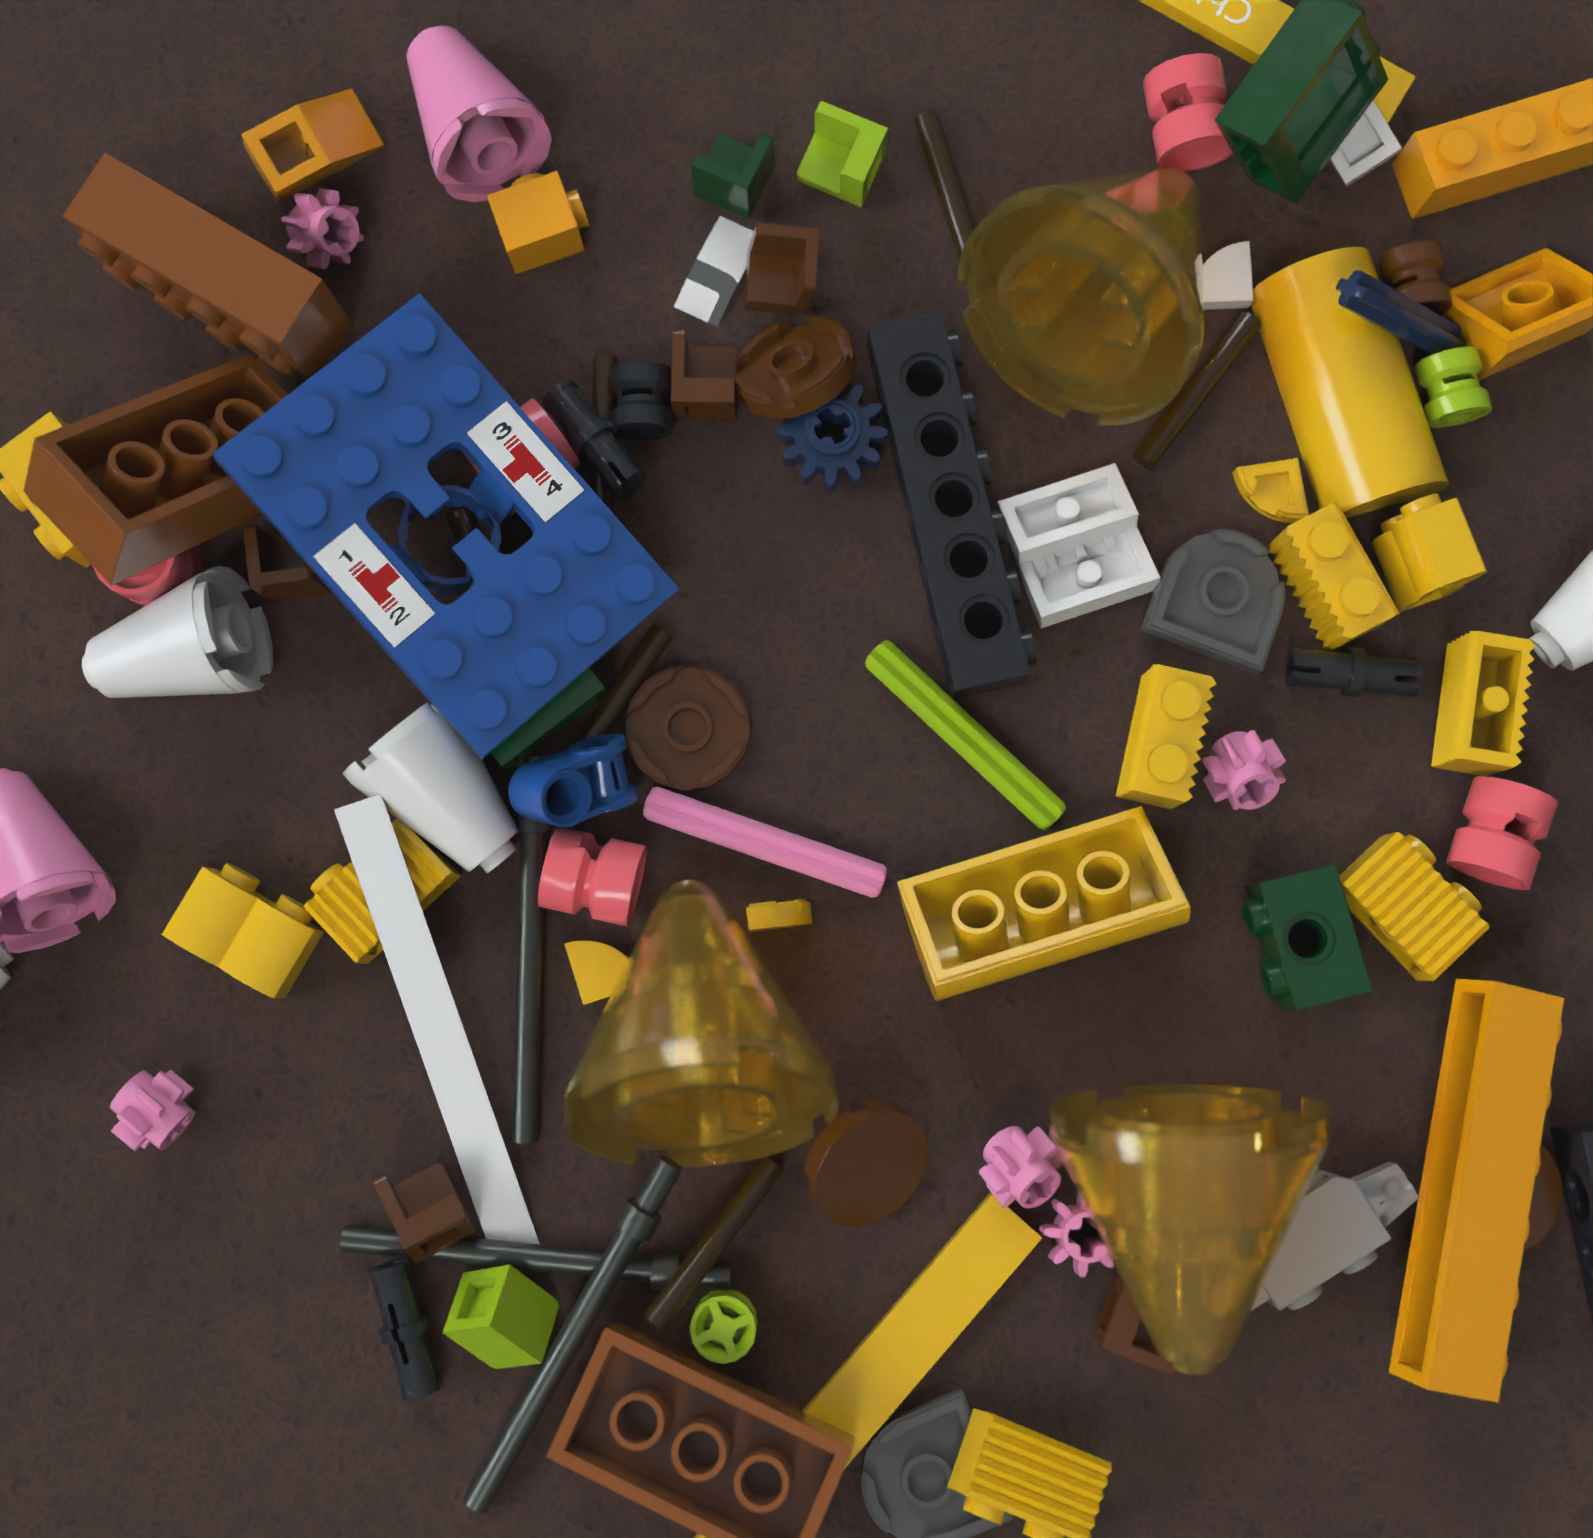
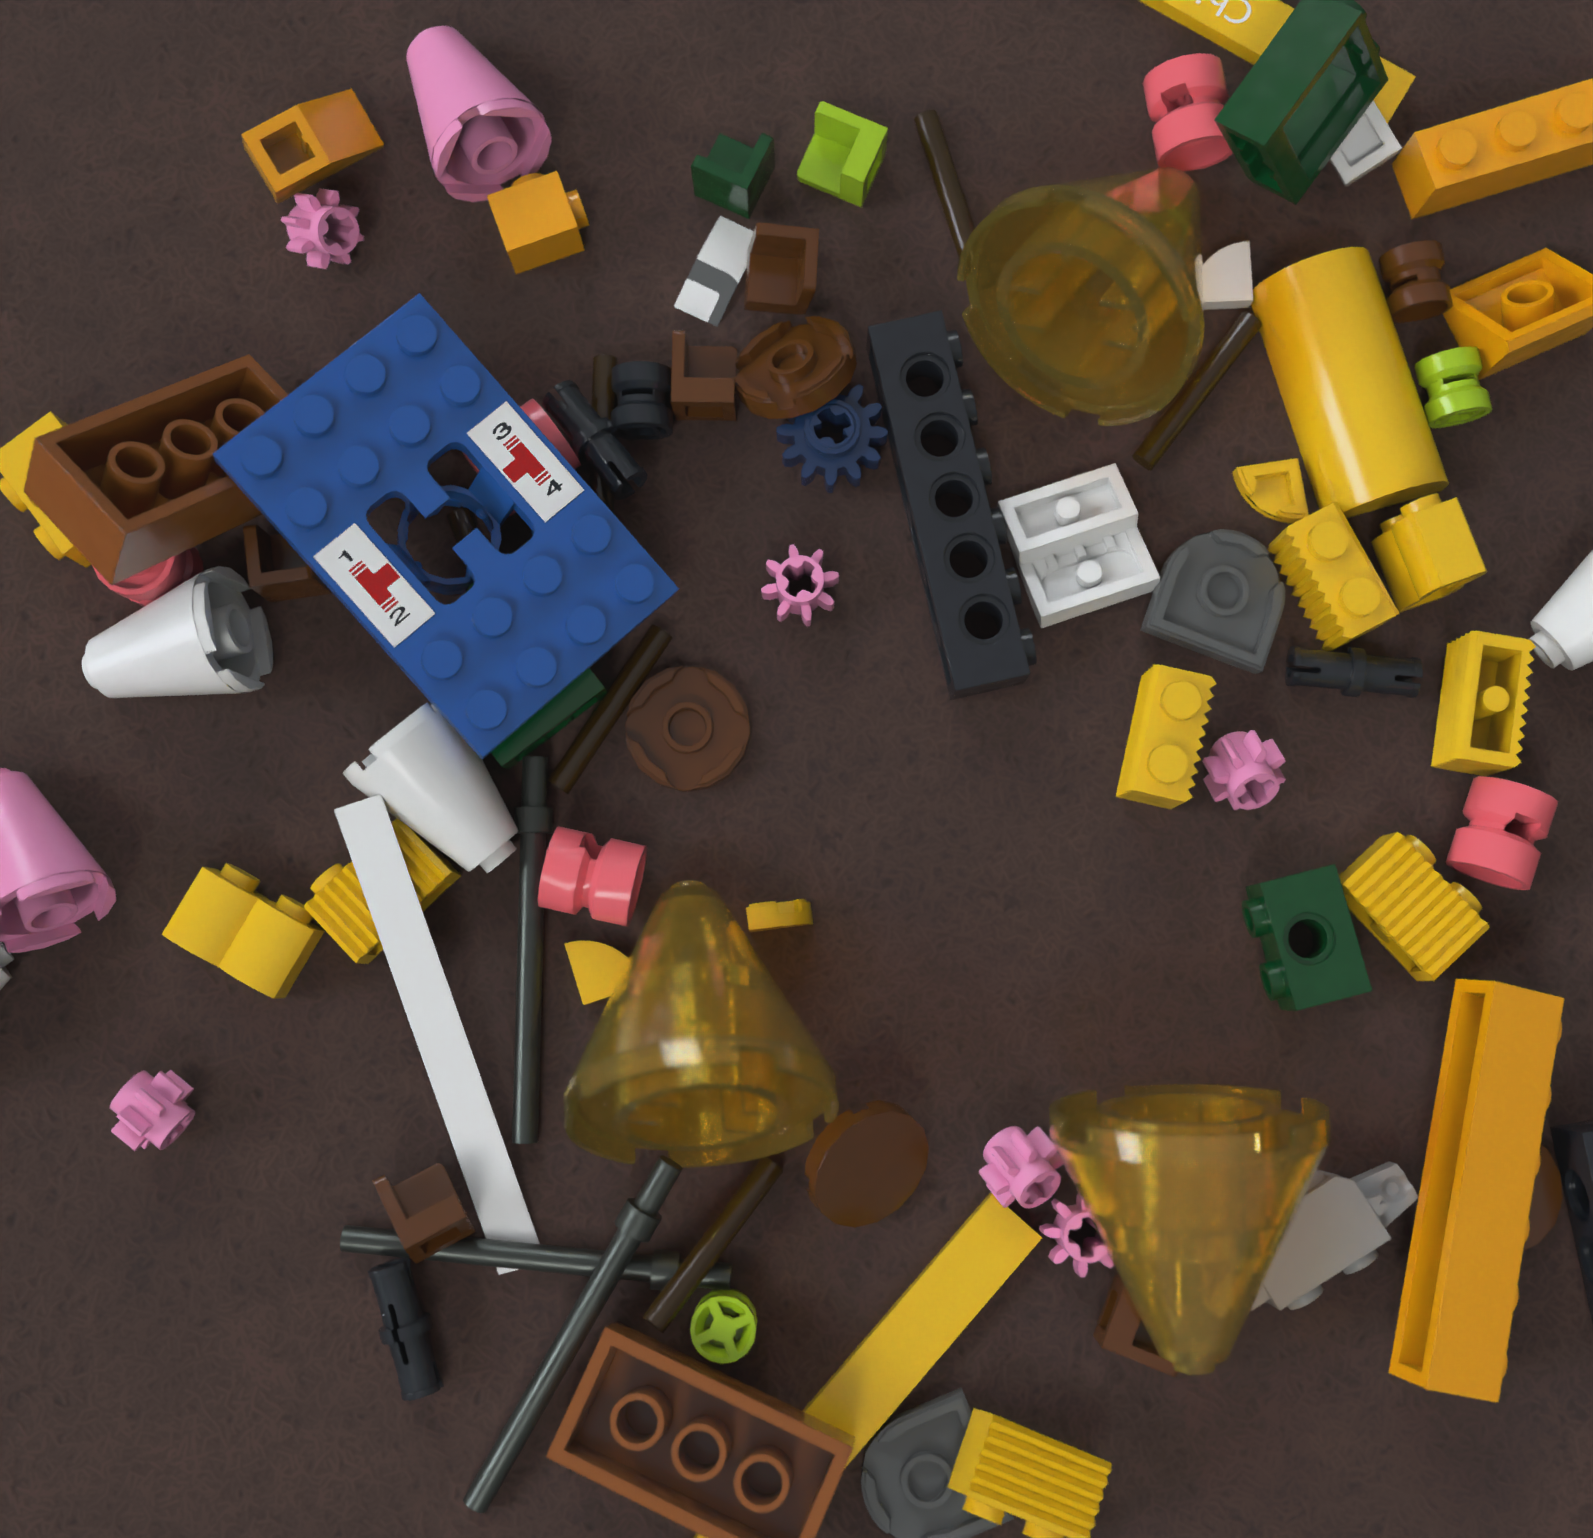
dark orange brick [63,153,353,382] -> none
lime panel [443,1265,559,1369] -> none
blue piece [508,733,638,828] -> none
bright pink axle [643,787,887,898] -> none
lime axle [865,640,1066,830] -> none
yellow brick [897,806,1190,1001] -> none
dark blue axle [1336,270,1465,355] -> none
none -> bright pink gear [761,544,839,627]

